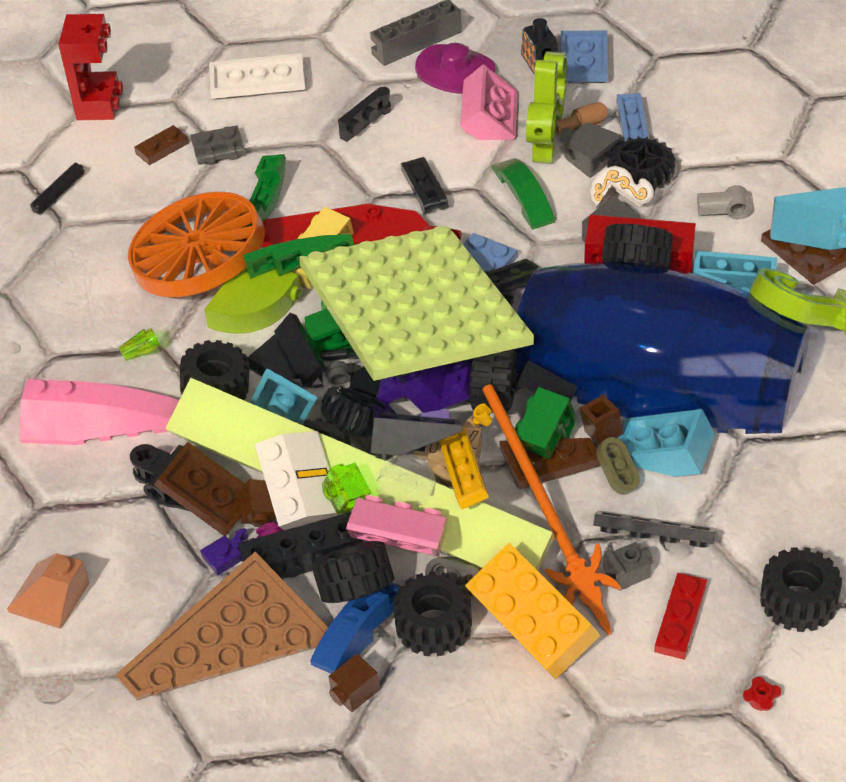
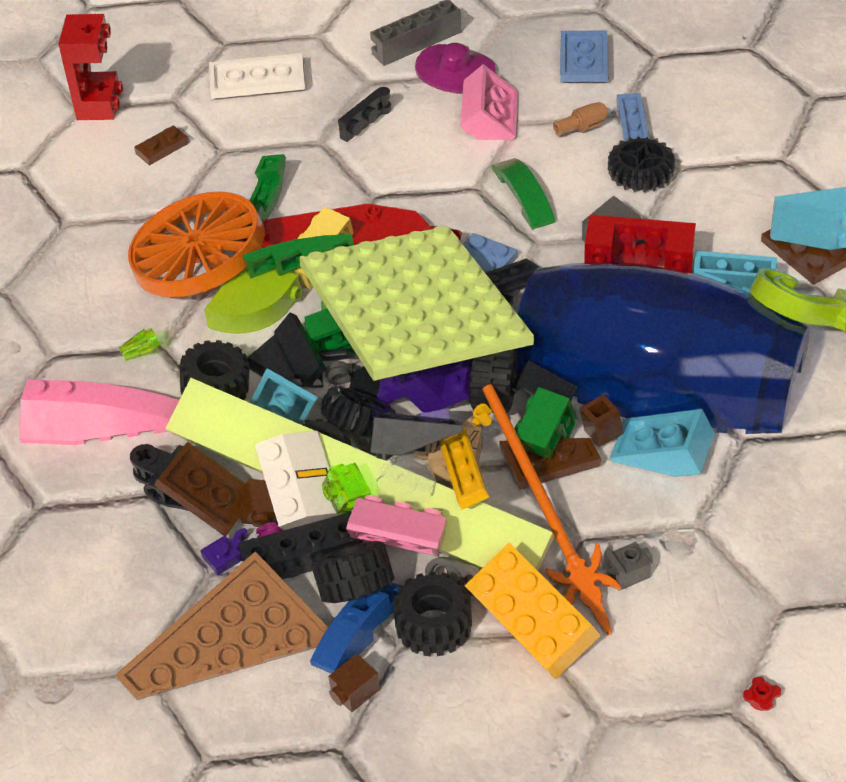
nougat slope [7,553,90,629] -> none
black axle [30,162,85,215] -> none
dark grey plate [191,125,246,164] -> none
black plate [401,157,449,214] -> none
black torso [521,18,558,75] -> none
lime piece [526,51,568,164] -> none
dark grey torso [560,123,622,178] -> none
white animal [589,166,654,208] -> none
black plate [593,511,716,548] -> none
olive plate [596,437,640,495] -> none
black tyre [602,224,673,271] -> none
red plate [654,573,707,660] -> none
light grey piece [697,185,750,220] -> none
black tyre [760,547,842,632] -> none

